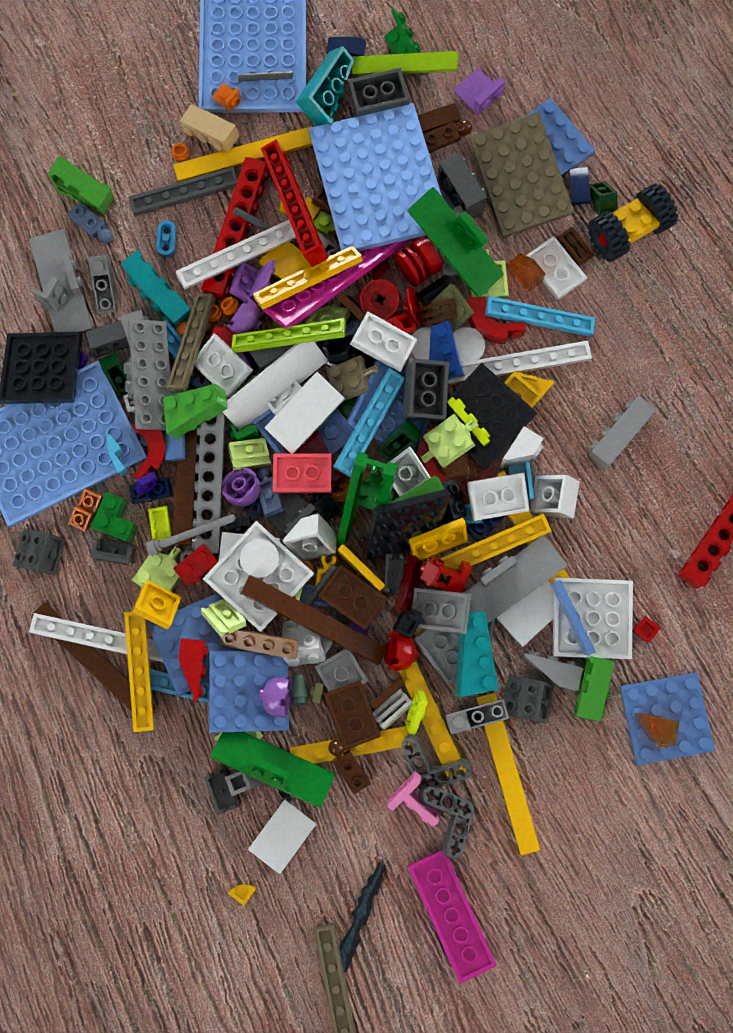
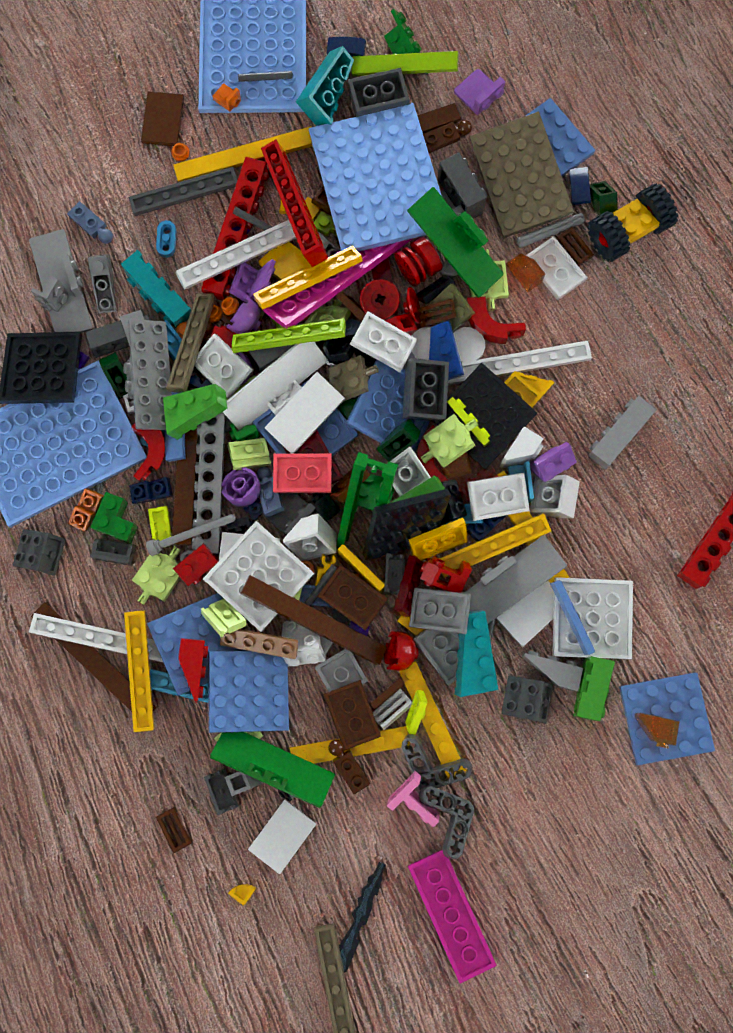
bright green wedge [47,156,114,215] -> none
medium azure slope [107,434,129,477] -> none
yellow plate [132,580,181,630] -> none
dark purple tile [135,472,157,496] -> none
tan brick [180,104,240,152] -> none
white tile [240,539,280,578] -> none
medium lavender cylinder [259,677,292,718] -> none
sand green cone [290,675,309,705] -> none
olive plate [309,682,324,704] -> none
medium azure tile [333,368,405,477] -> none
black bracket [393,608,426,638] -> none
light grey slope [444,699,509,735] -> none
yellow tile [476,693,540,856] -> none
medium azure tile [485,296,595,337] -> none
red plate [632,616,661,644] -> none
none -> reddish brown tile [141,91,184,146]
none -> reddish brown tile [156,807,192,854]
none -> light grey axle [516,213,585,248]
none -> medium lavender bracket [530,442,577,482]

